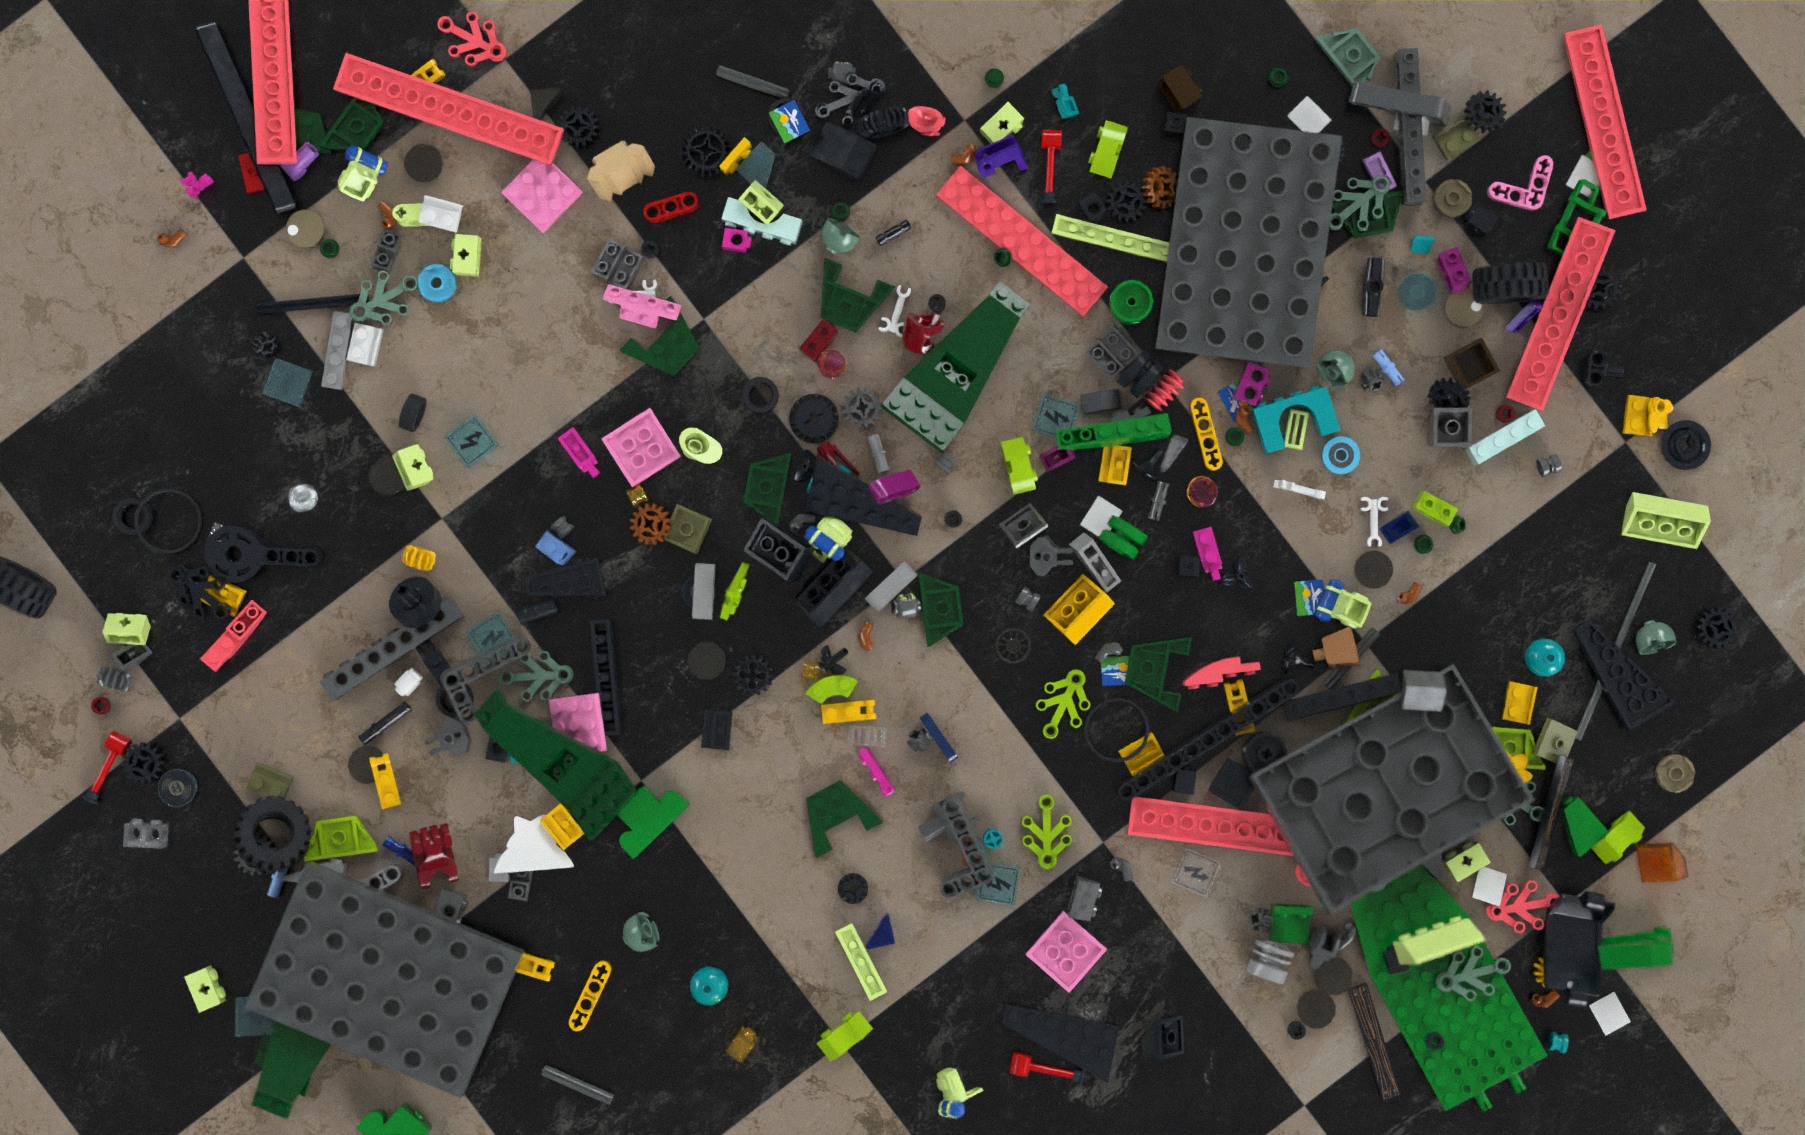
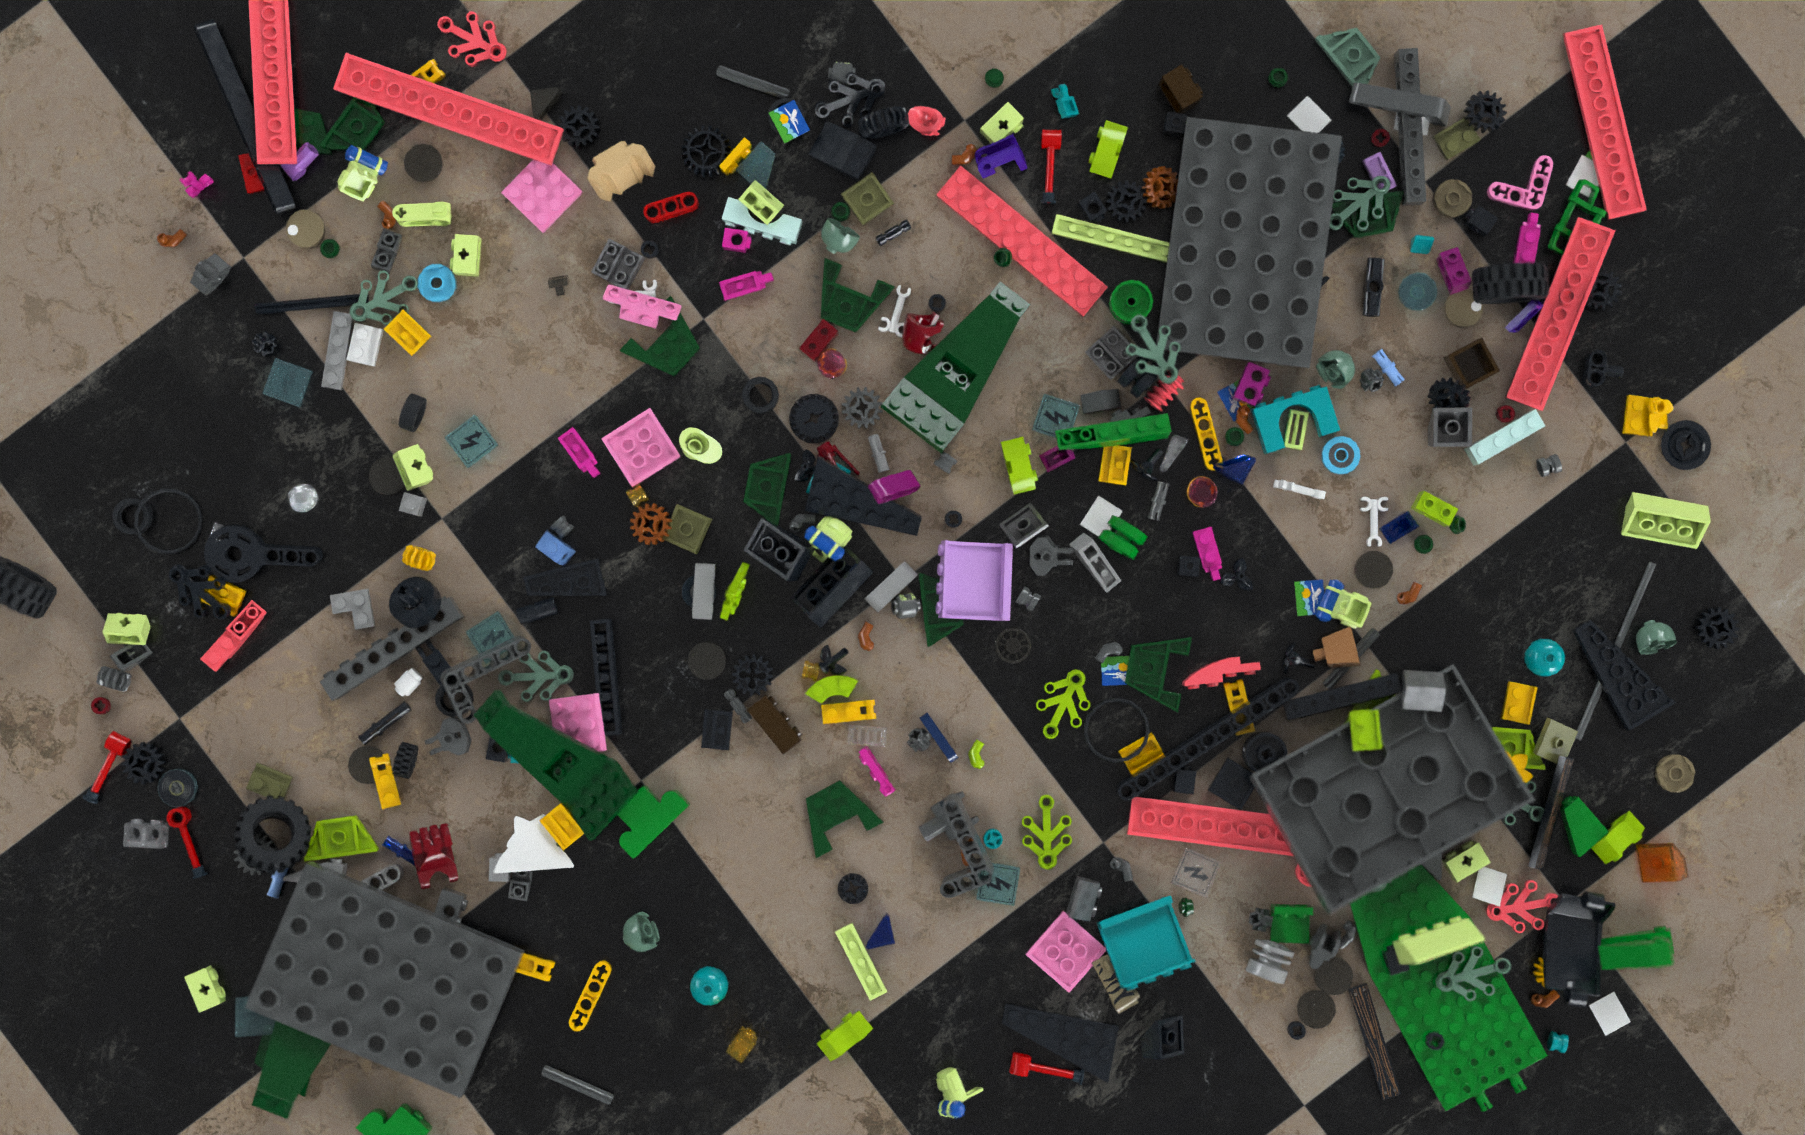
white plate [418,195,463,232] -> none
yellow slope [1044,574,1115,645] -> none
none -> red piece [167,806,208,879]
none -> dark grey hinge [190,253,231,296]
none -> light grey plate [330,589,375,630]
none -> yellow plate [383,310,431,356]
none -> black tyre [392,742,418,779]
none -> light grey brick [399,492,427,517]
none -> clear smoke tile [548,275,569,296]
none -> dark pink hinge [719,271,774,301]
none -> dark grey axle [724,688,752,724]
none -> dark brown brick [748,695,802,755]
none -> olive plate [841,172,894,226]
none -> lavender panel [936,540,1013,621]
none -> lime arm [968,739,984,769]
none -> dark tan door [1092,954,1140,1014]
none -> teal panel [1096,895,1195,991]
none -> sand green plant [1125,315,1181,384]
none -> dark green plate [1178,898,1194,917]
none -> clear blue slope [1213,454,1256,485]
none -> lime plate [1349,710,1382,751]
none -> dark pink hinge [1514,213,1541,263]

